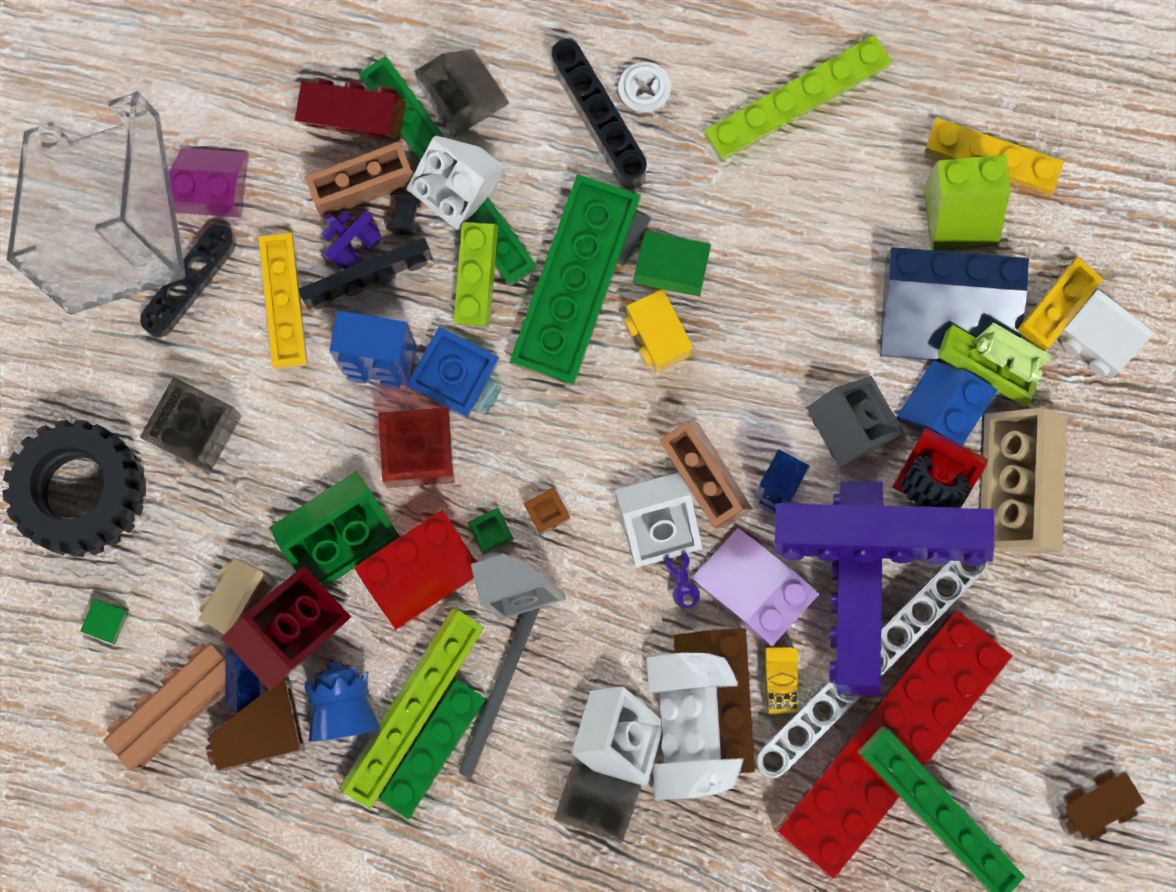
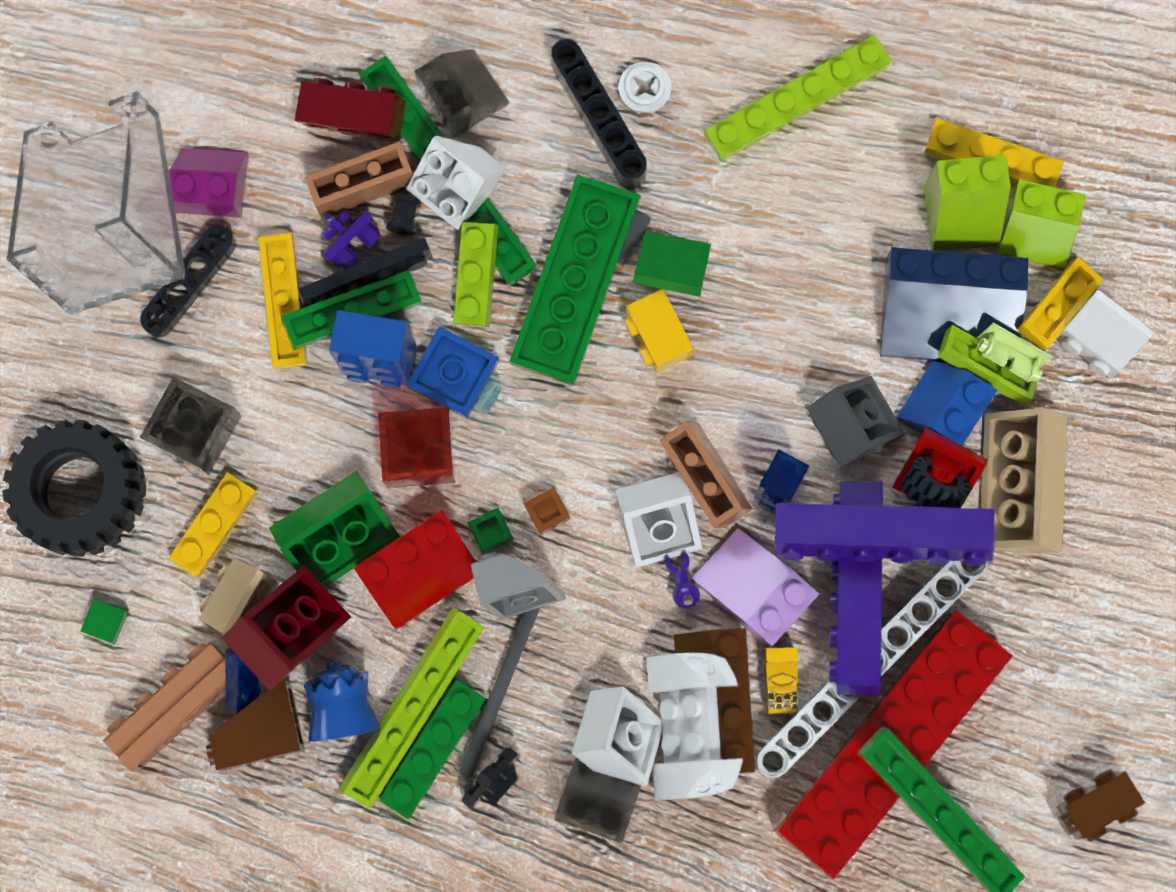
none -> yellow plate [168,472,258,578]
none -> green plate [281,270,421,351]
none -> black plate [461,747,520,809]
none -> lime slope [997,179,1086,270]

